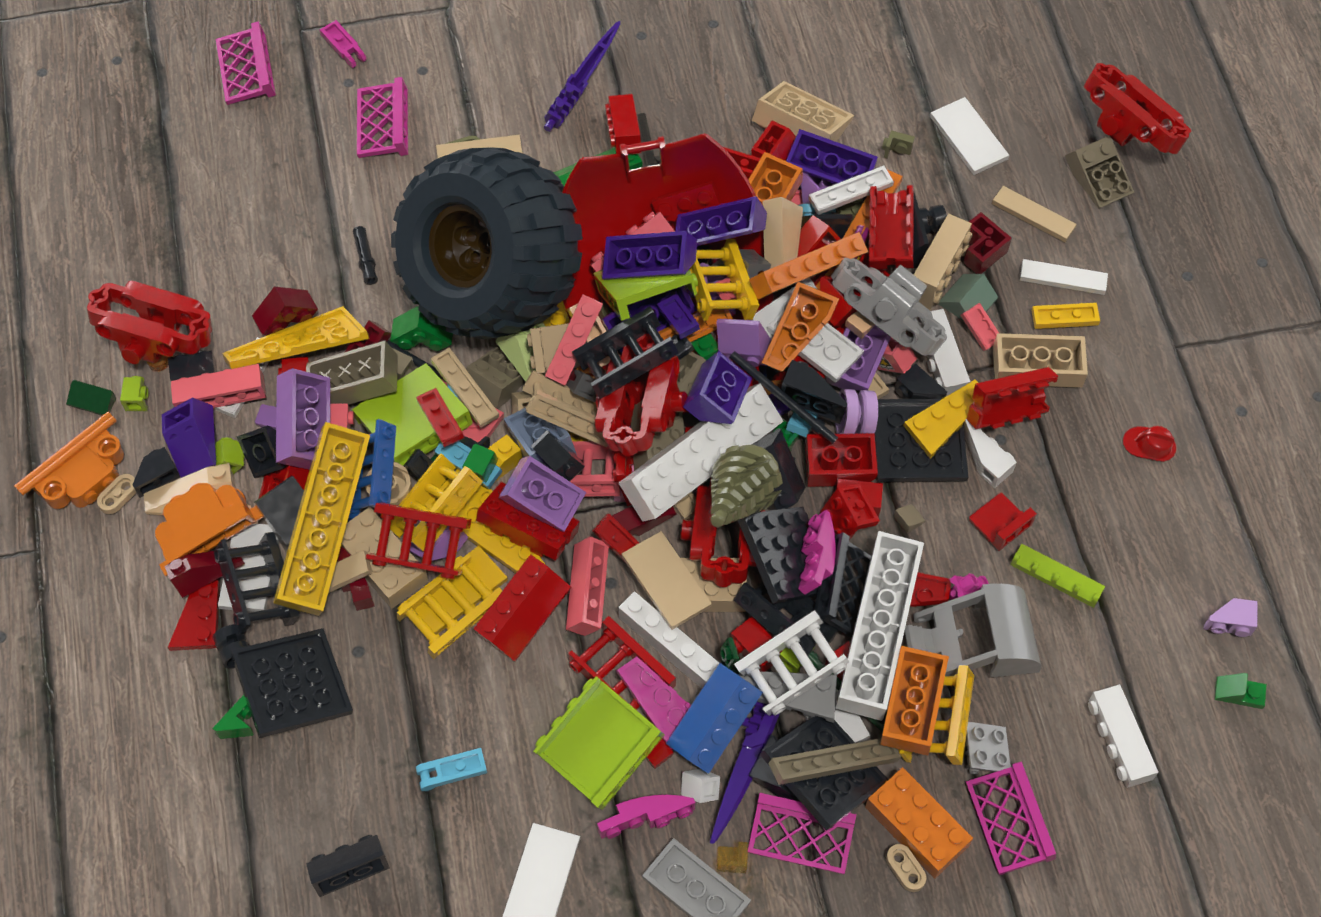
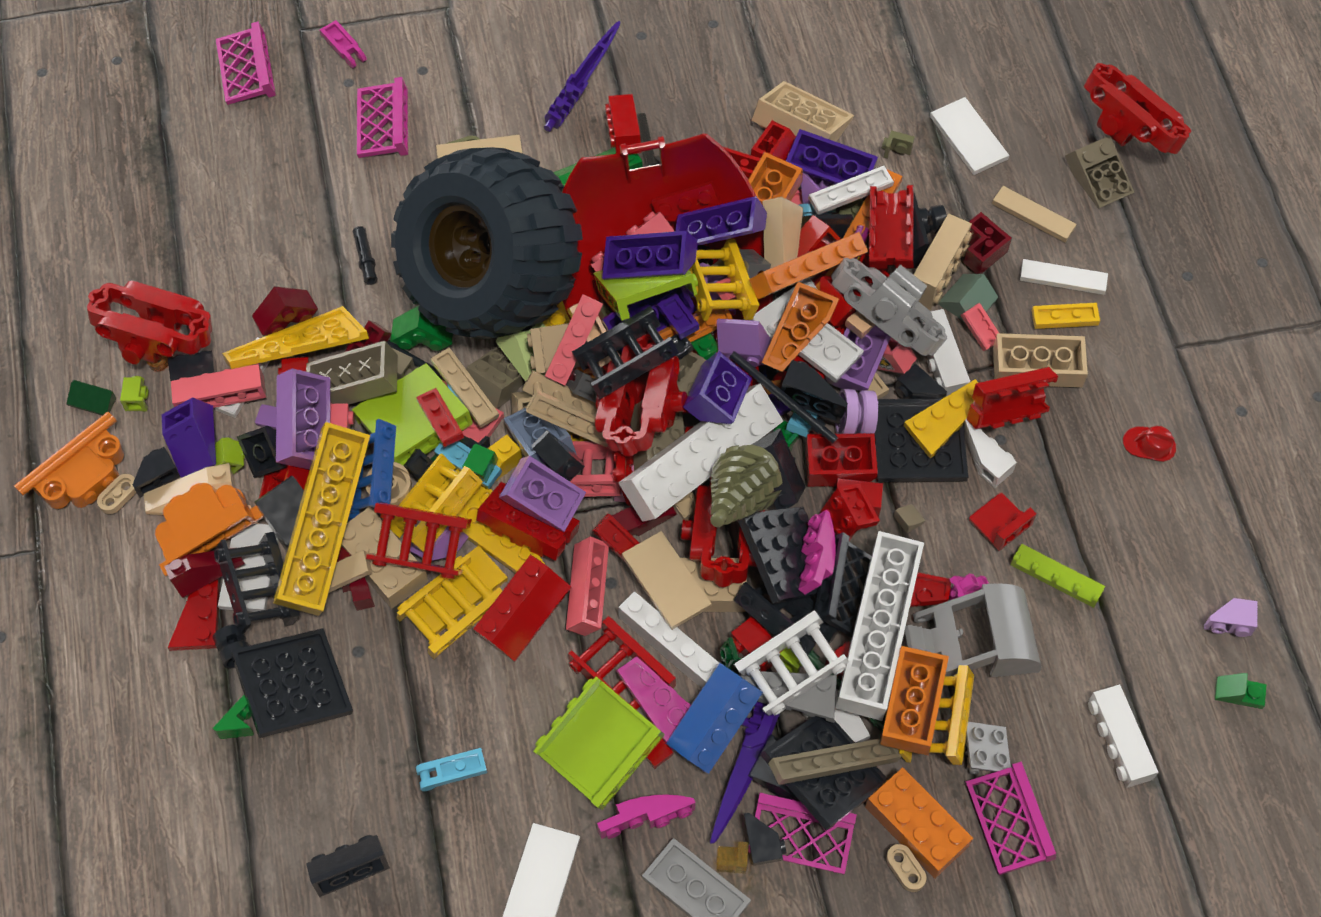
white panel [681,769,720,803] -> none
none -> black slope [744,813,787,866]

